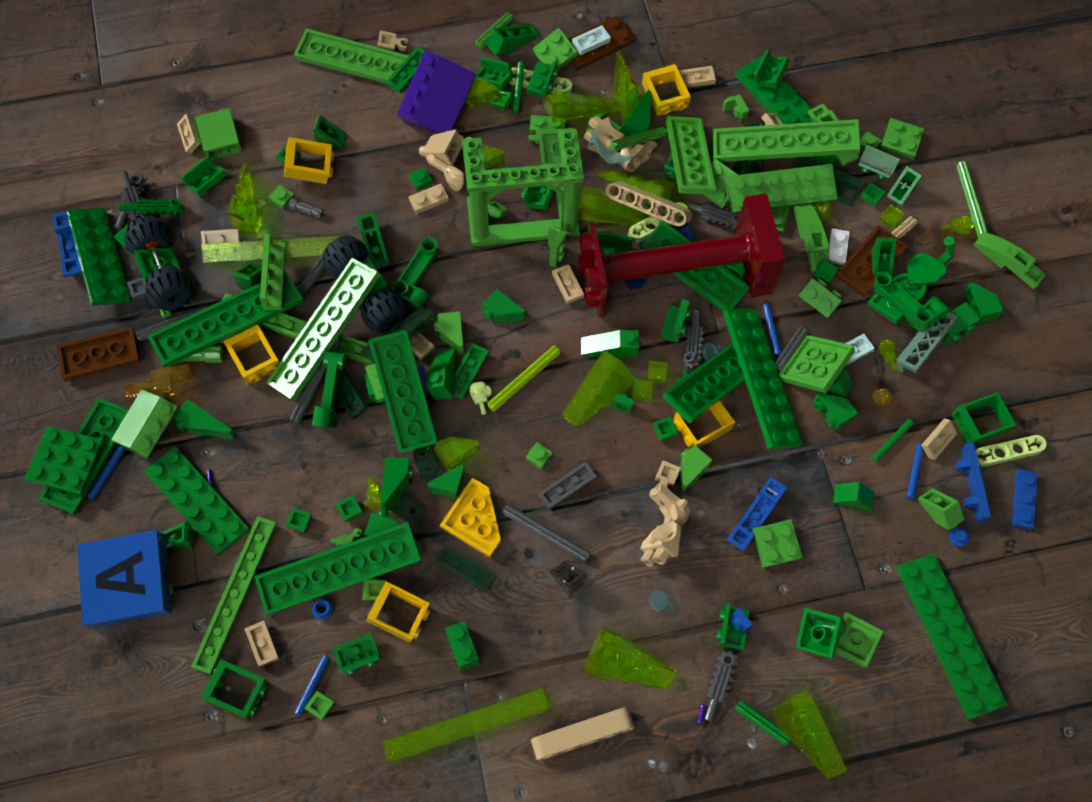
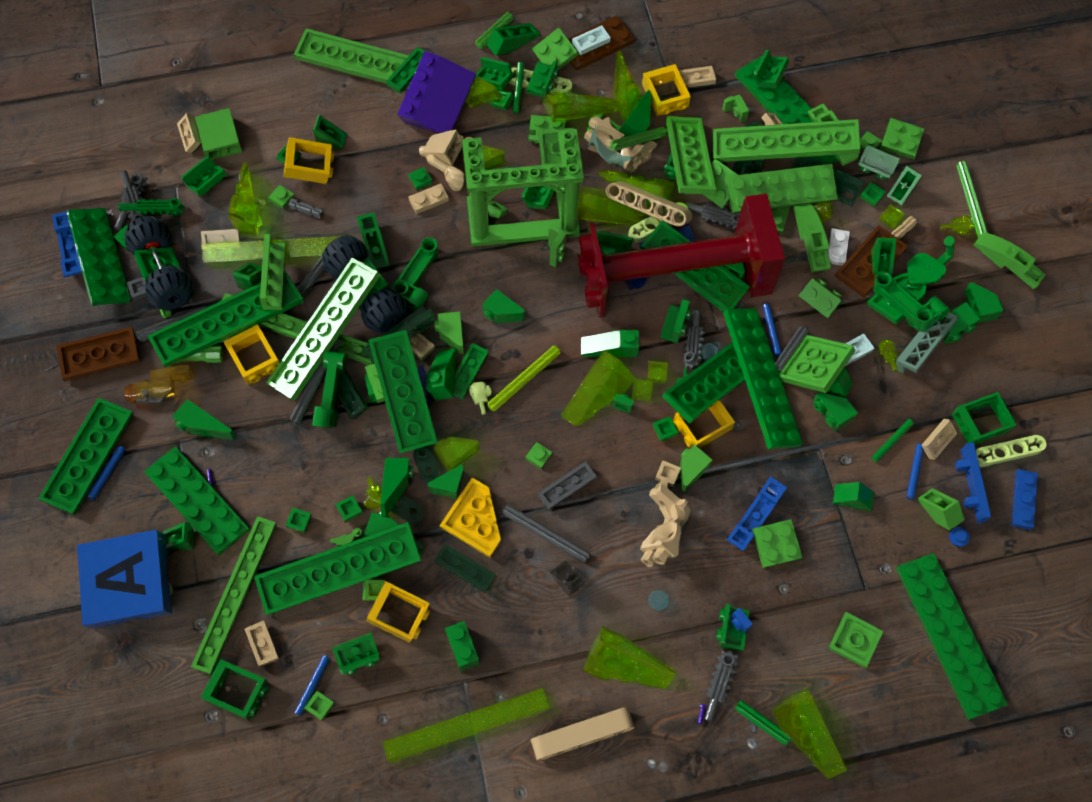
green plate [24,426,104,496] -> none
bright green slope [111,389,178,459] -> none
blue plate [312,599,333,620] -> none
tan plate [377,30,408,51] -> none
tan plate [552,264,584,304] -> none
green slope [796,608,846,659] -> none
green tile [813,259,839,284] -> none
clear yellow plate [872,388,893,407] -> none

